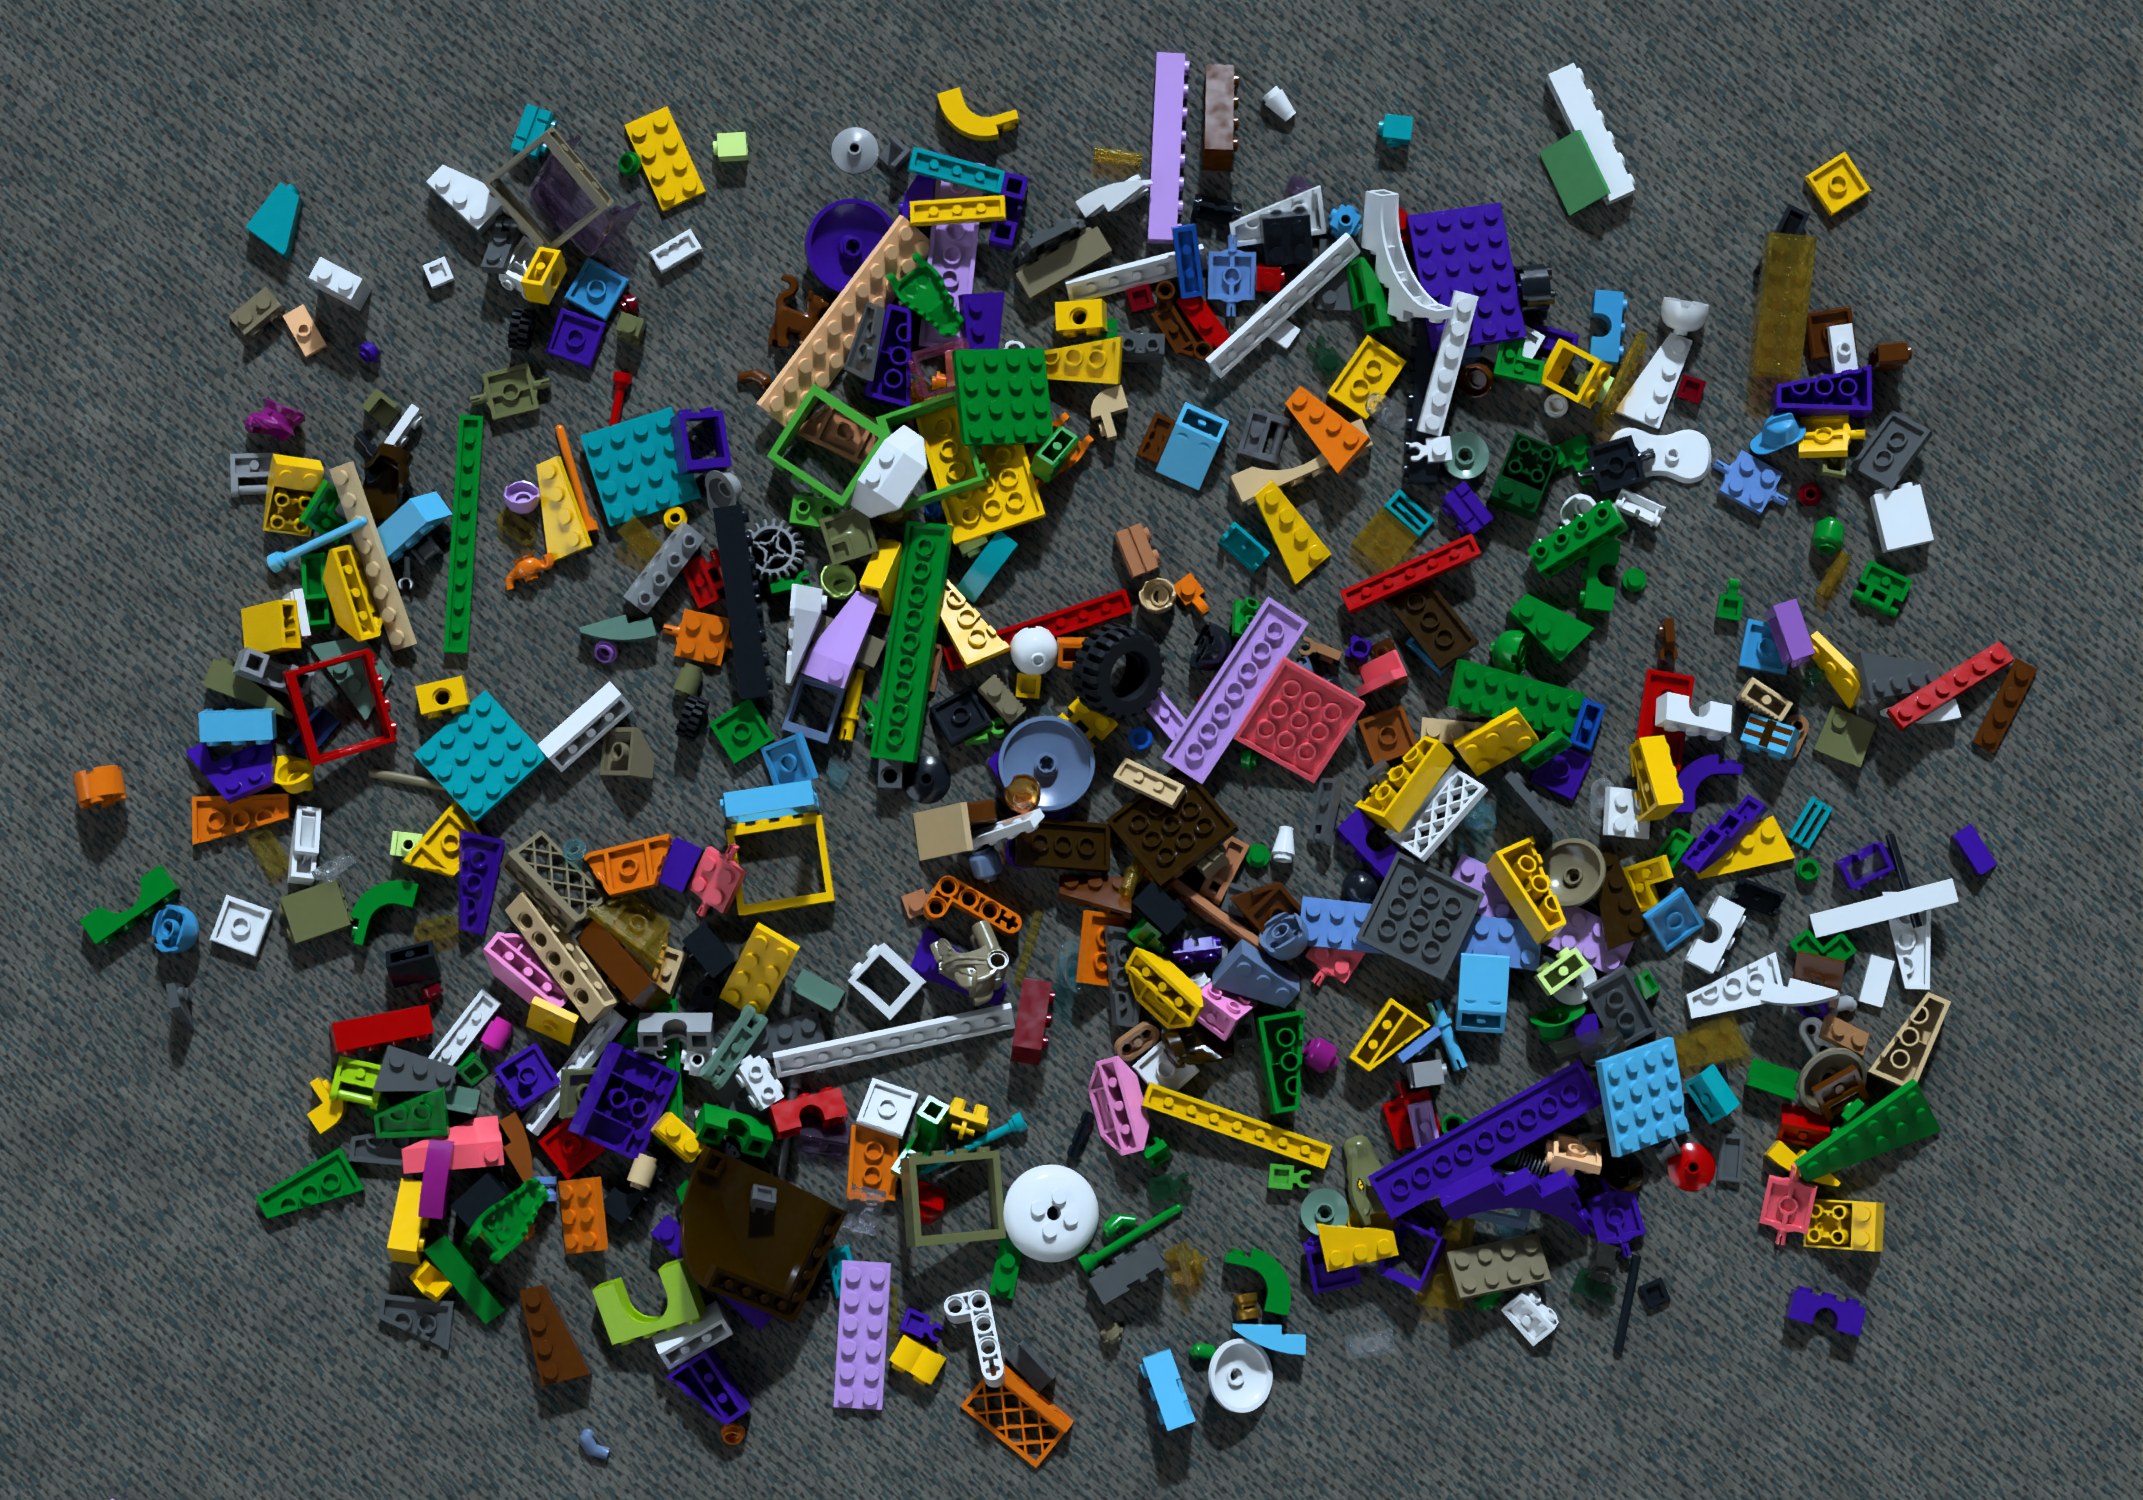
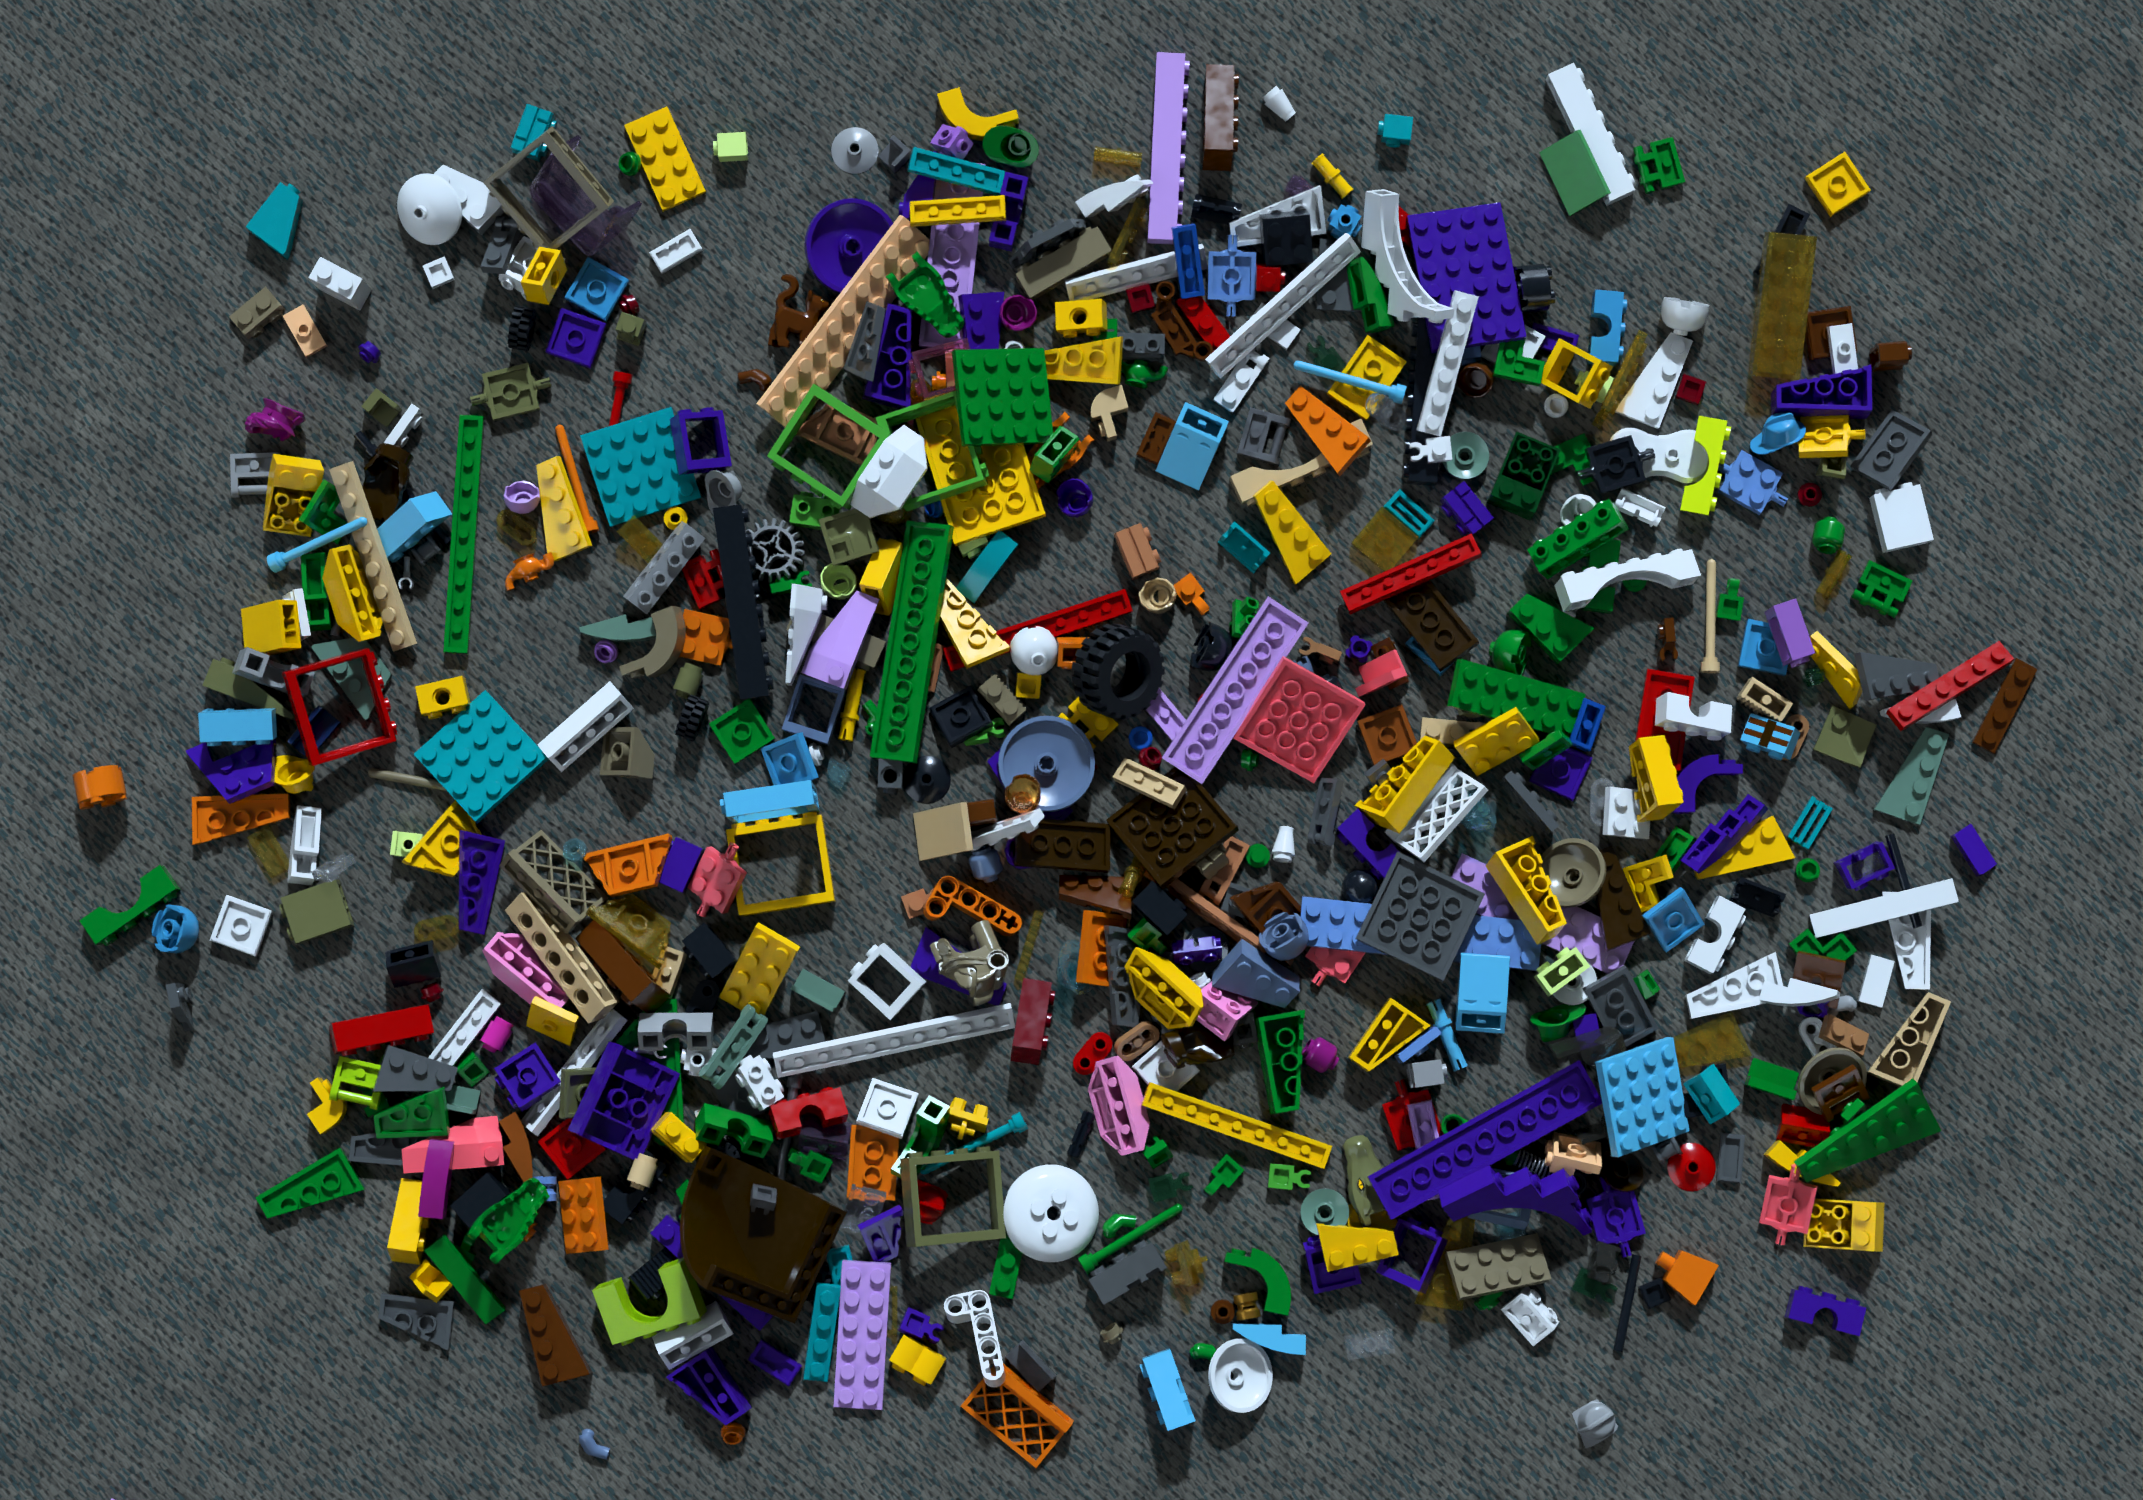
green arch [350,880,422,946] -> none
none -> white dish [397,173,462,245]
none -> dark tan arch [619,606,686,679]
none -> black brick [628,1247,678,1301]
none -> dark purple plate [748,1339,802,1387]
none -> green plate [787,1147,833,1183]
none -> teal plate [803,1282,841,1382]
none -> white plate [808,742,824,766]
none -> dark purple wing [857,1204,904,1262]
none -> medium lavender brick [930,124,974,160]
none -> green piece [983,126,1039,168]
none -> magenta hair [999,295,1037,331]
none -> dark purple hair [1056,478,1093,518]
none -> red plate [1073,1032,1112,1075]
none -> clear yellow plate [1107,197,1147,267]
none -> green piece [1121,360,1168,389]
none -> dark red plate [1138,747,1162,770]
none -> green plate [1204,1154,1244,1196]
none -> reddish brown plate [1211,1299,1235,1324]
none -> white plate [1213,348,1270,414]
none -> medium azure piece [1294,361,1407,404]
none -> yellow pin [1311,153,1353,199]
none -> white arch [1554,549,1701,612]
none -> light grey piece [1572,1399,1618,1448]
none -> green plate [1633,137,1685,194]
none -> orange torso [1655,1250,1719,1306]
none -> neon yellow arch [1680,416,1731,516]
none -> tan piece [1700,559,1720,673]
none -> sand green wing [1873,727,1949,825]

